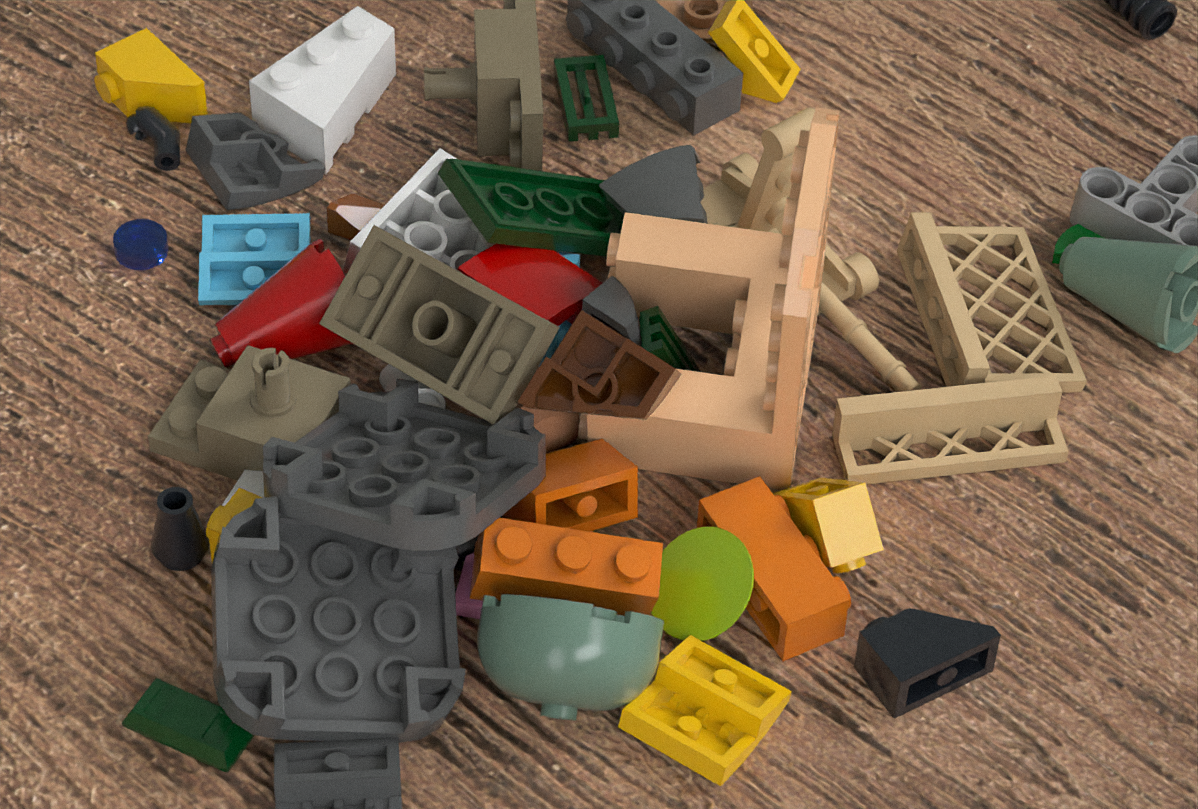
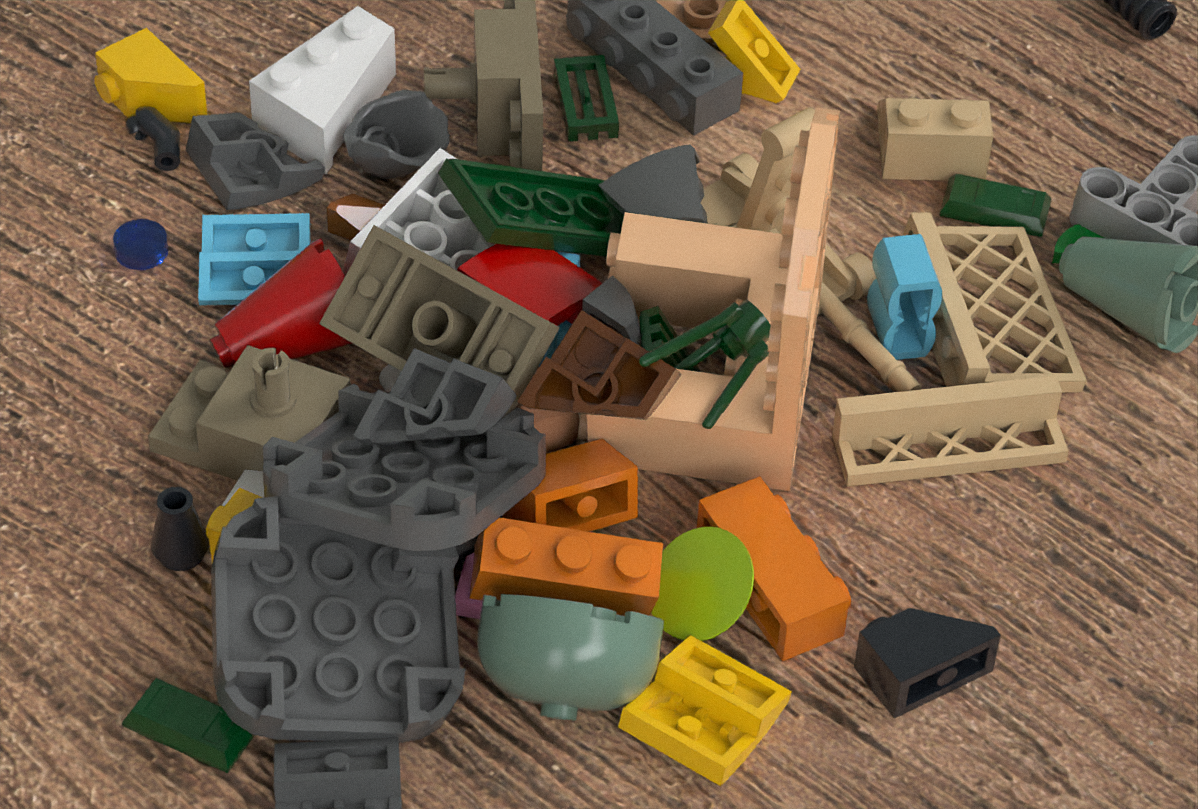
yellow slope [773,478,884,573] -> none
none -> dark grey hair [342,90,450,179]
none -> dark grey slope [353,349,517,445]
none -> dark green plant [639,300,771,429]
none -> medium azure brick [867,234,942,360]
none -> tan slope [877,98,993,181]
none -> dark green tile [939,174,1052,237]

